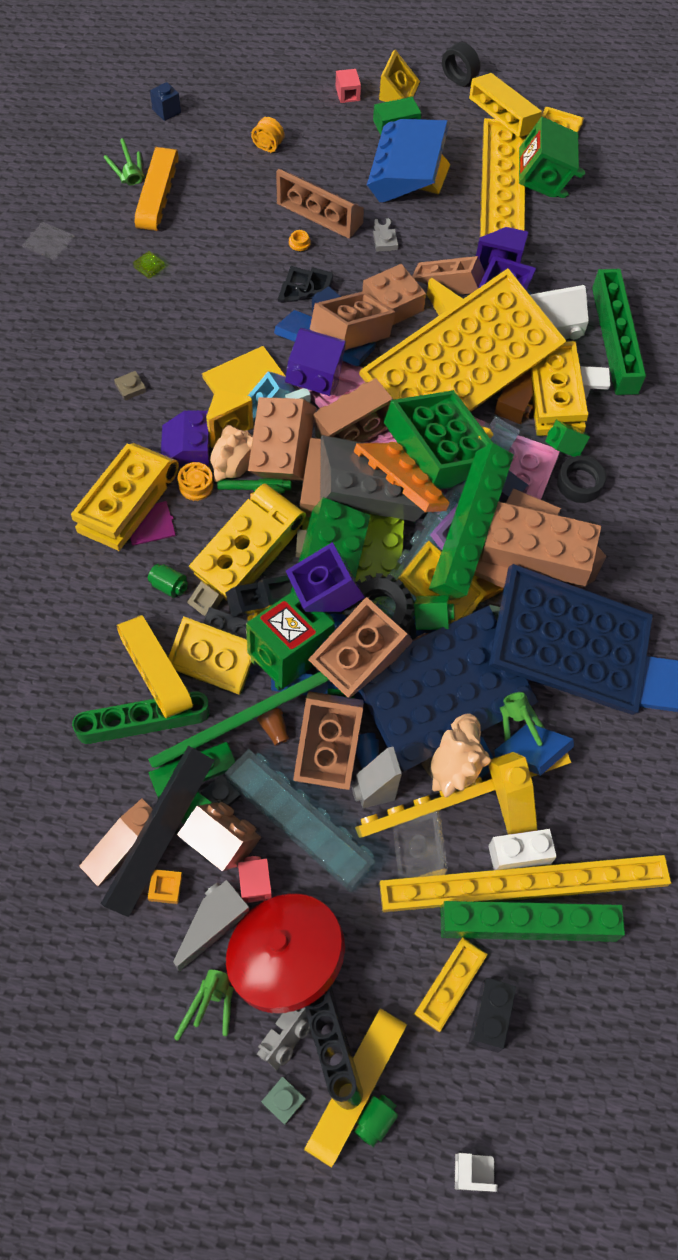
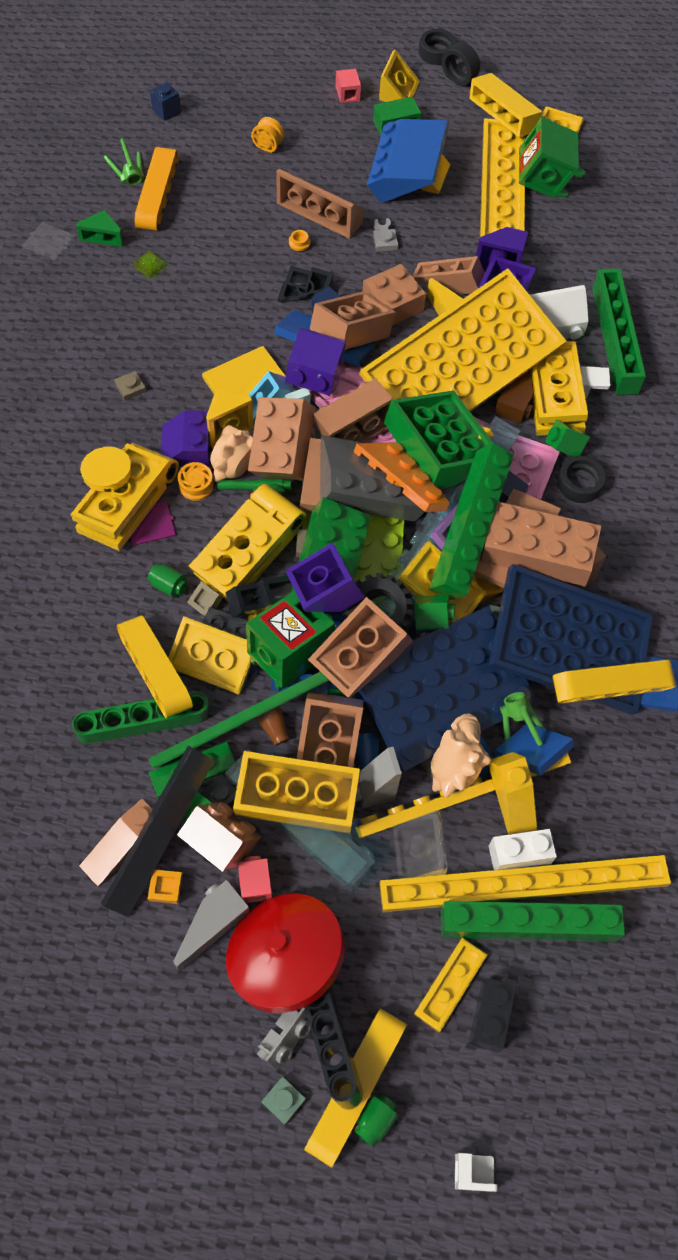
bright green plant [175,970,234,1040] -> none
none -> green slope [76,210,123,247]
none -> yellow tile [80,447,132,491]
none -> yellow brick [233,751,360,833]
none -> black tyre [419,29,457,65]
none -> yellow beam [552,660,677,704]

